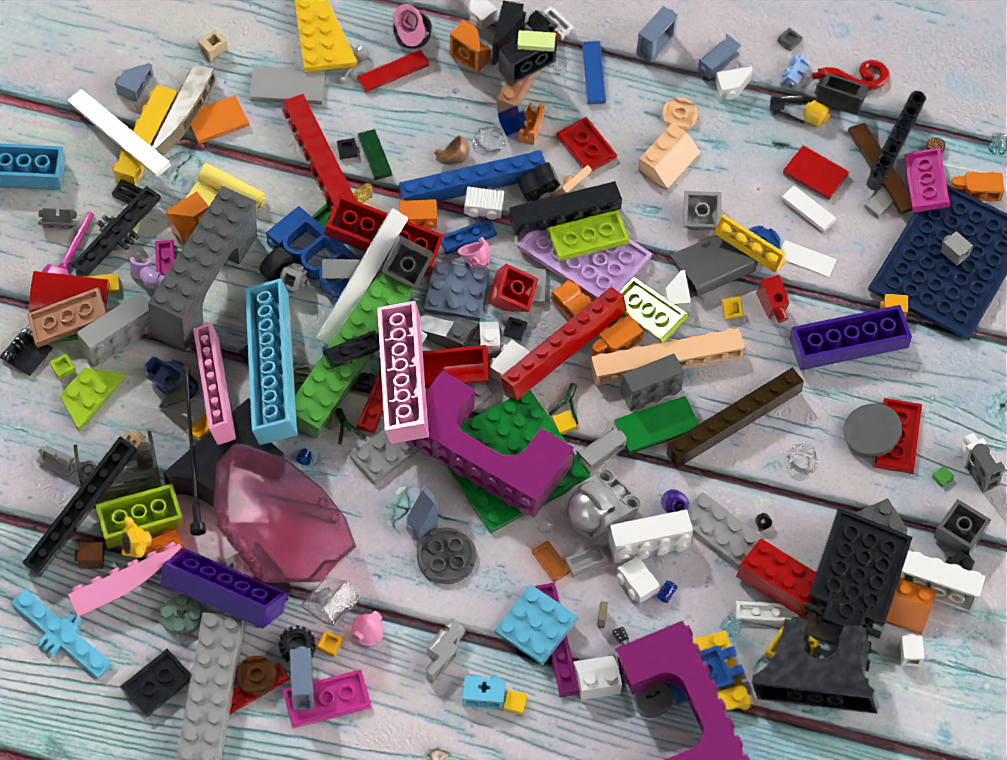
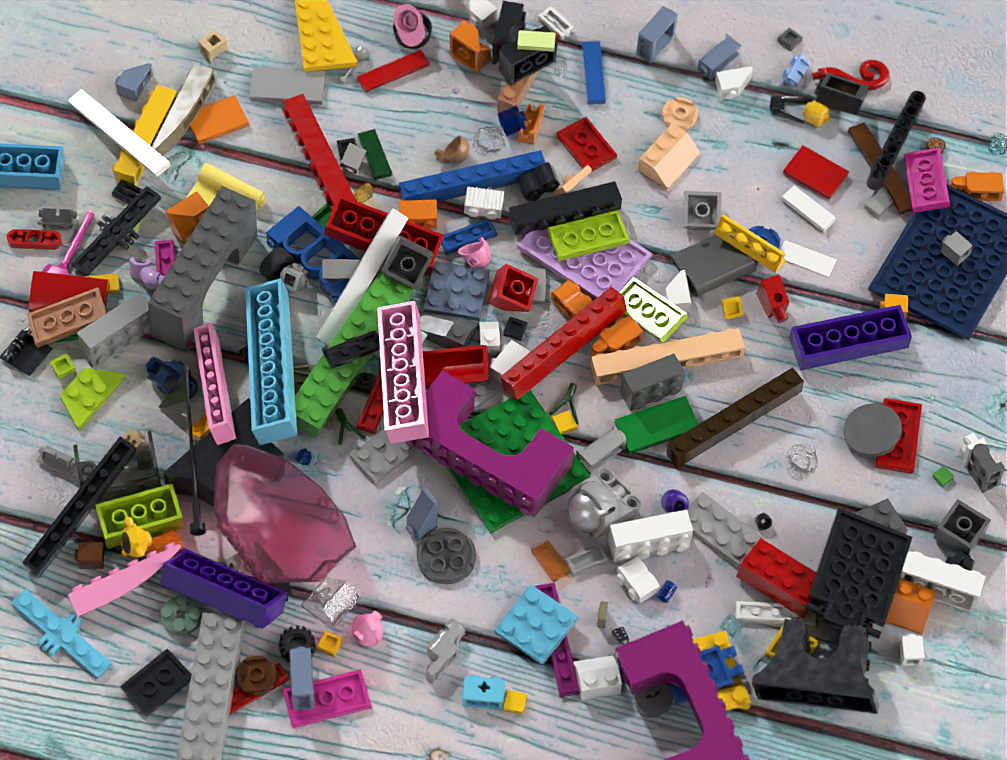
black brick [526,10,558,33] -> none
none -> red beam [7,229,62,250]
none -> light grey brick [340,143,366,174]

